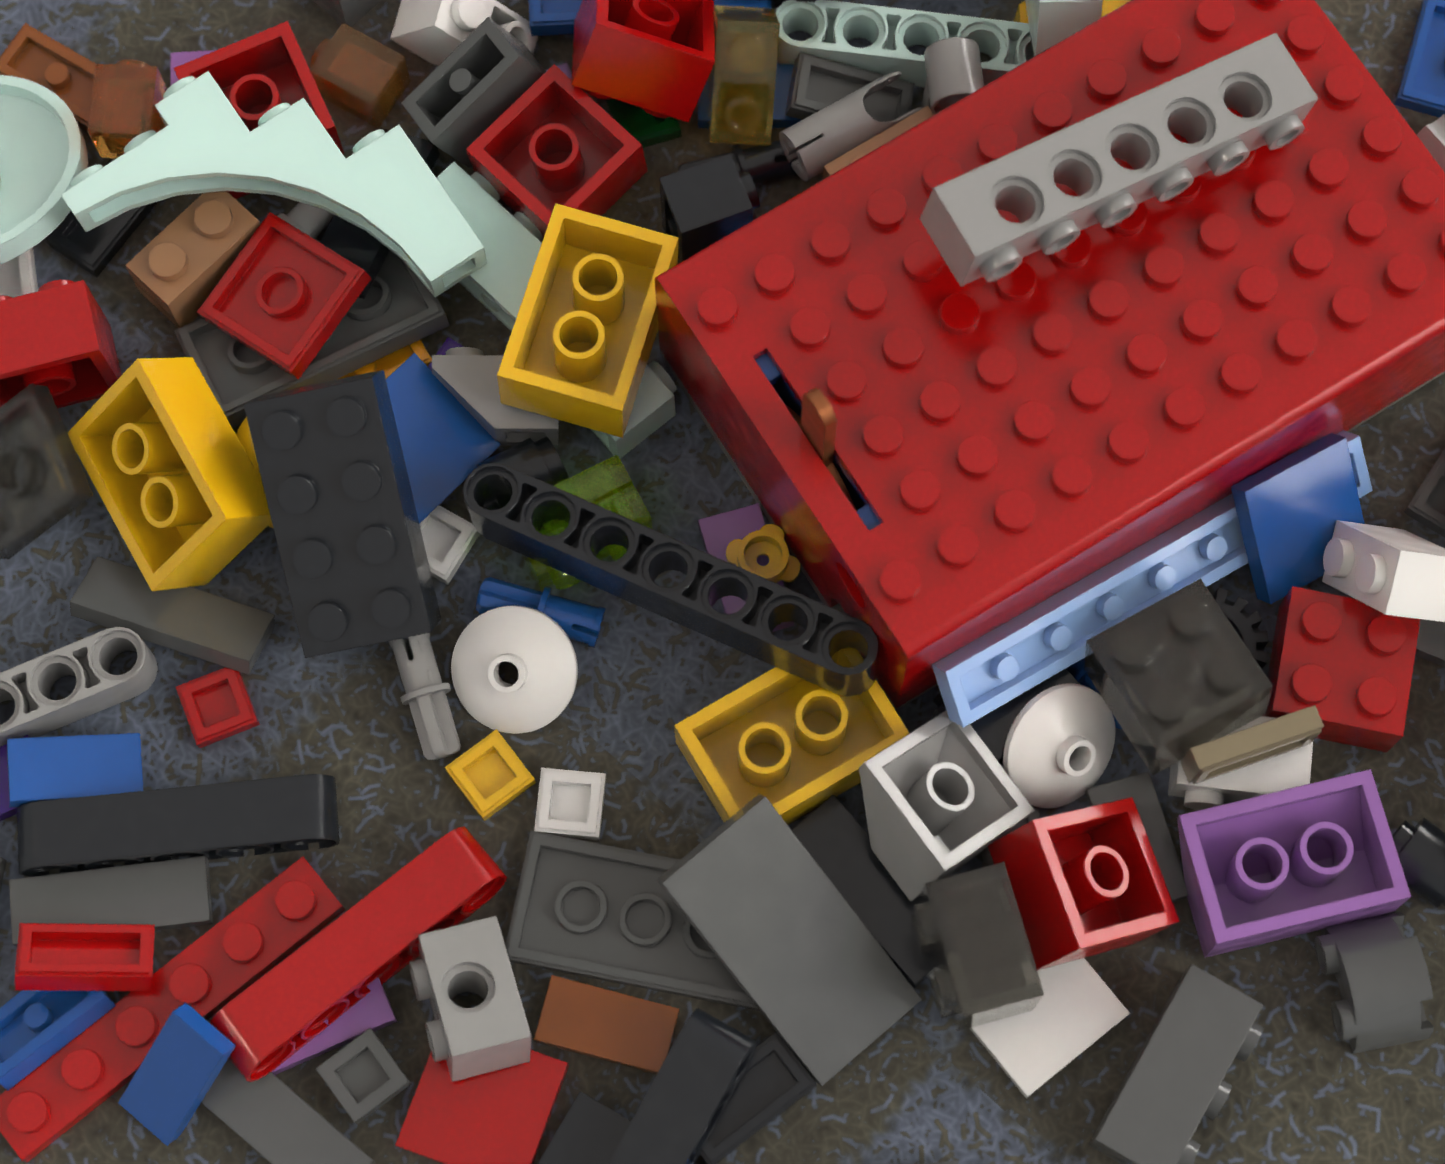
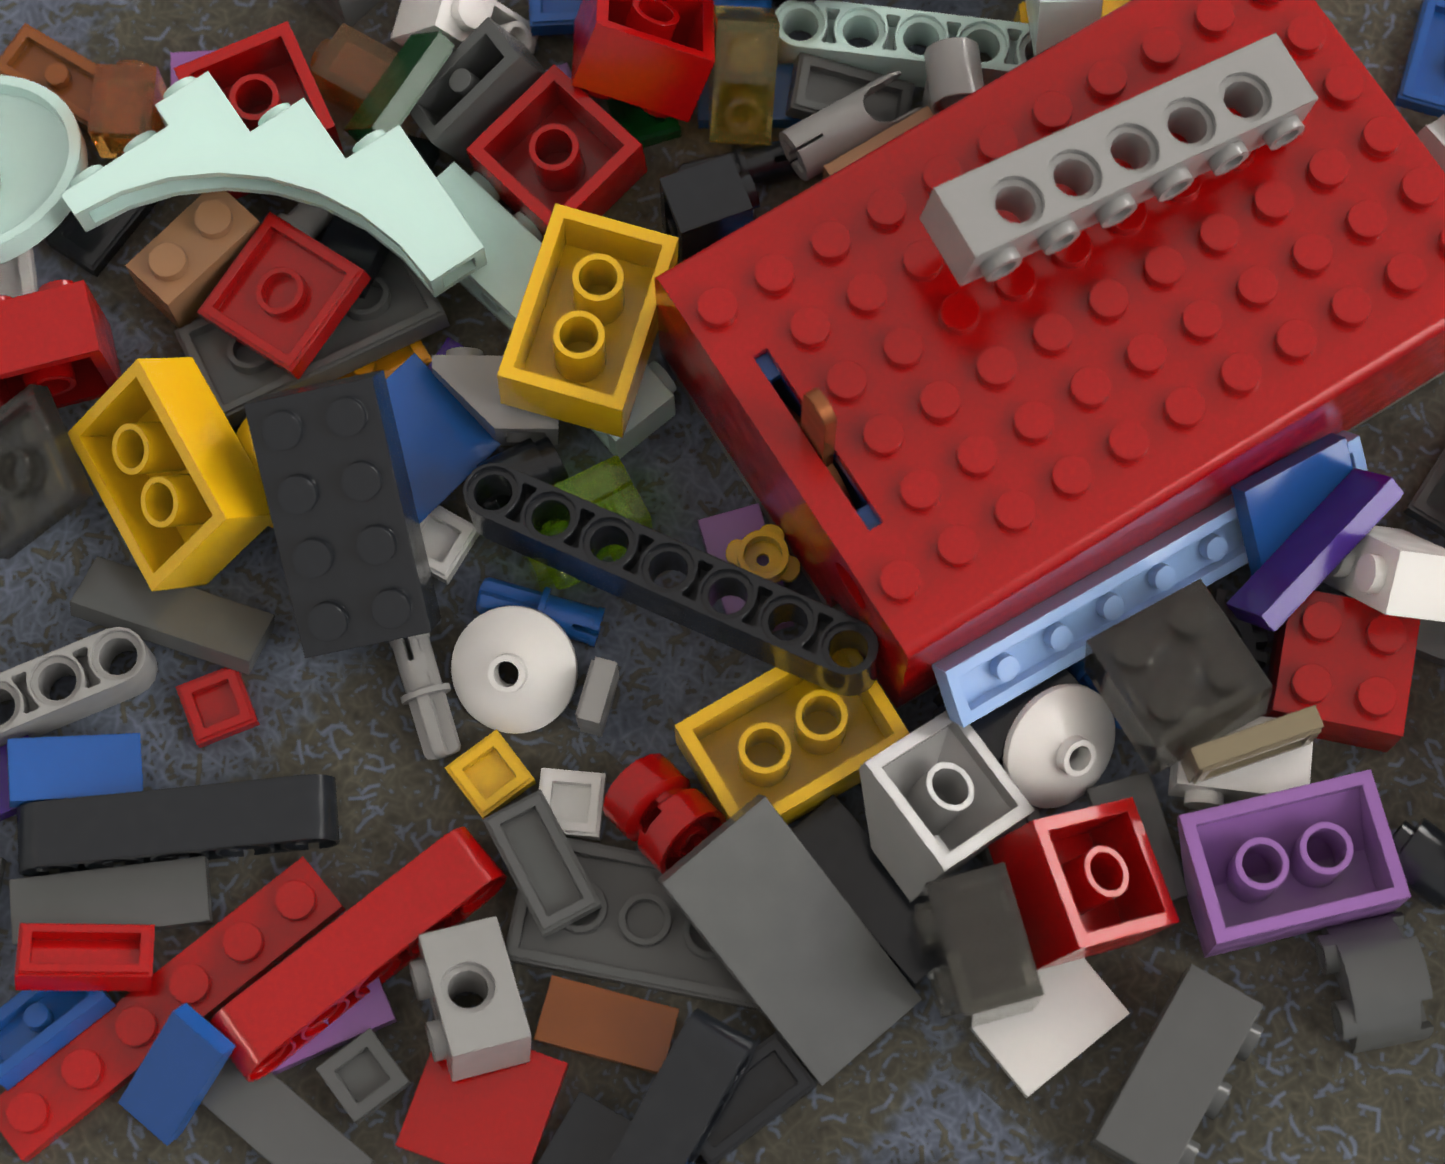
none -> dark green tile [344,31,455,142]
none -> dark grey tile [482,789,602,938]
none -> light grey tile [575,656,620,737]
none -> red wheel [602,753,726,874]
none -> dark purple tile [1226,468,1404,632]

